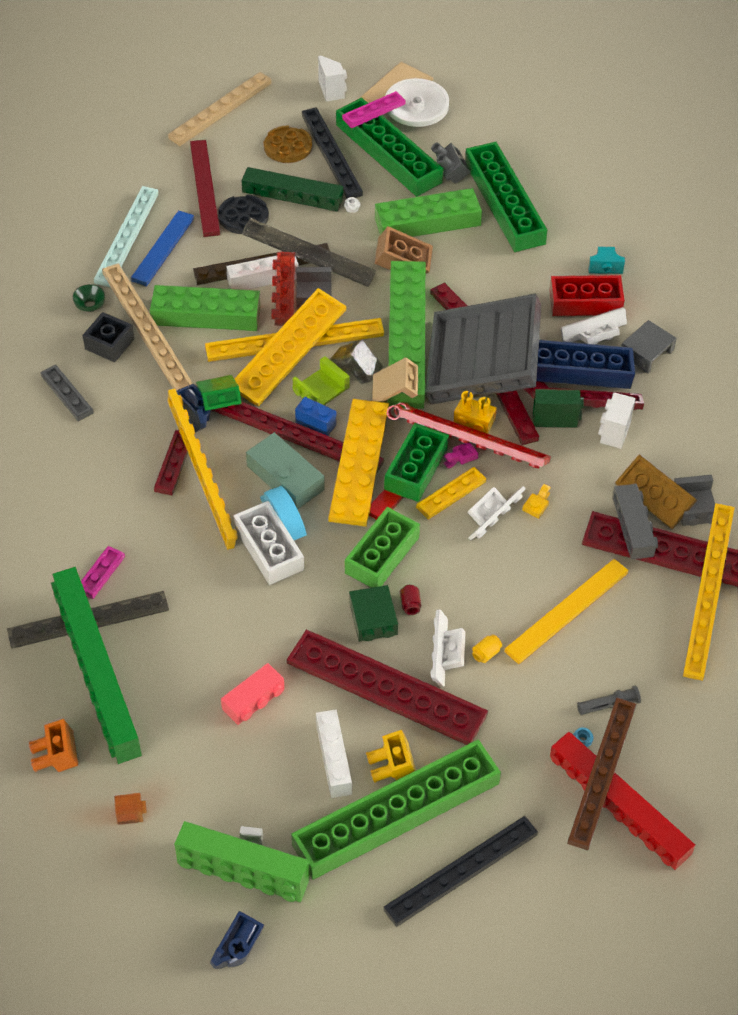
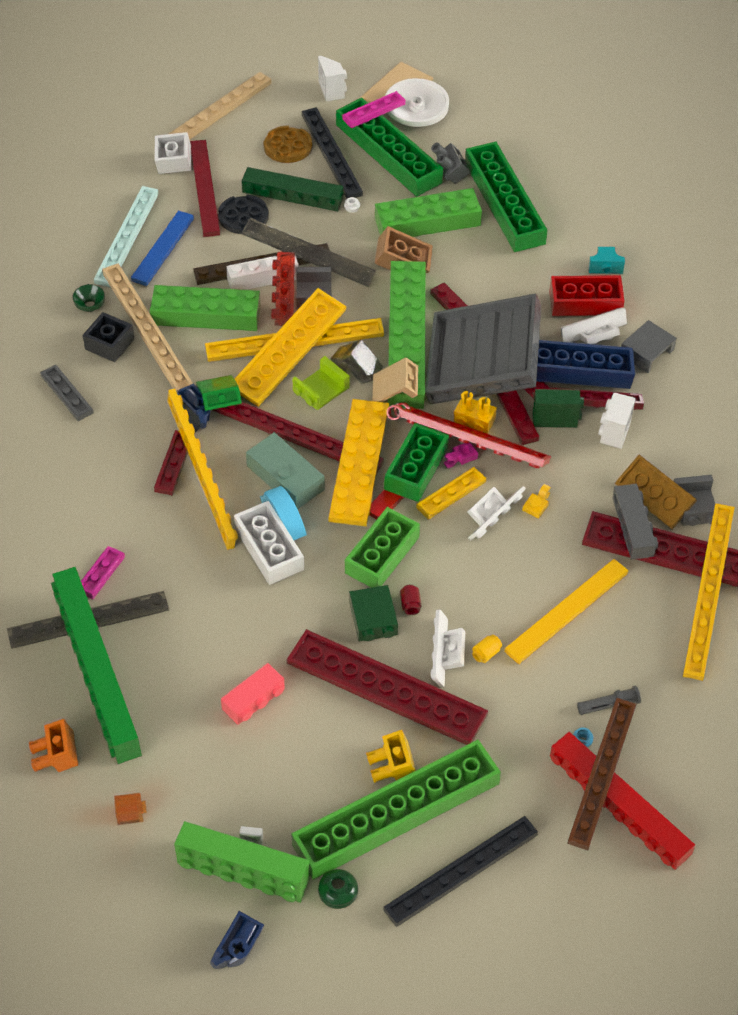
blue brick [295,397,337,436] -> none
white brick [316,709,352,798] -> none
none -> white brick [155,132,191,174]
none -> dark green piece [318,869,358,909]

